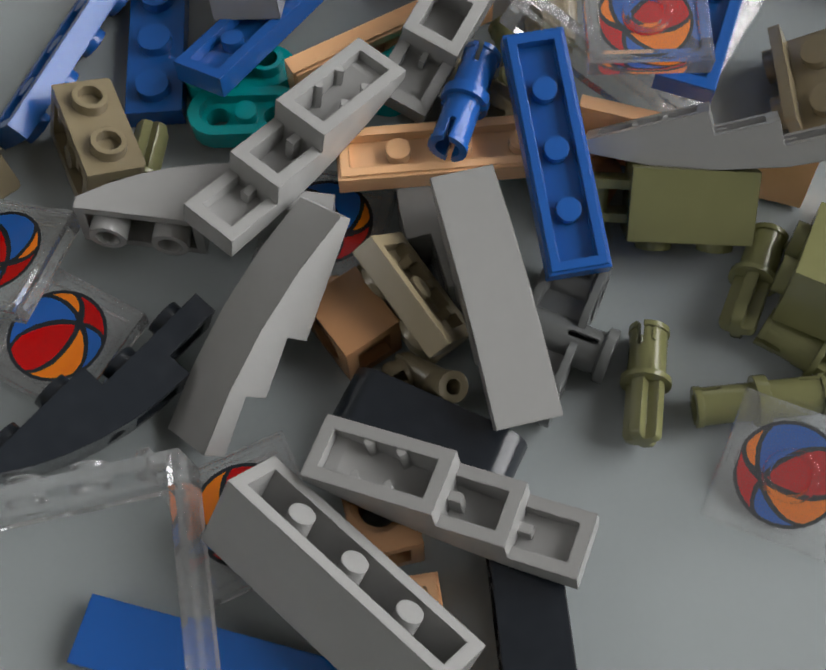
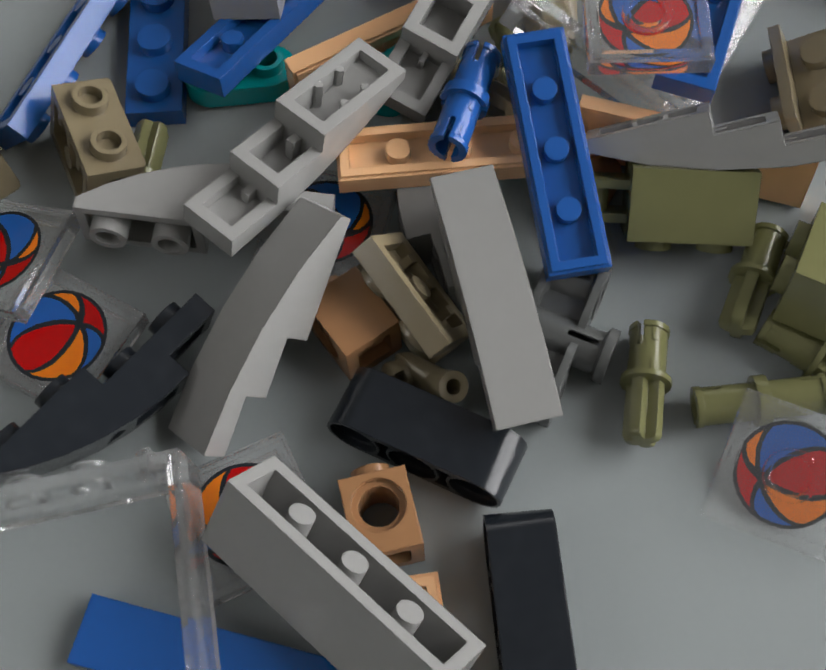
teal plate [187,85,290,148] -> none
light grey slope [299,414,599,590] -> none

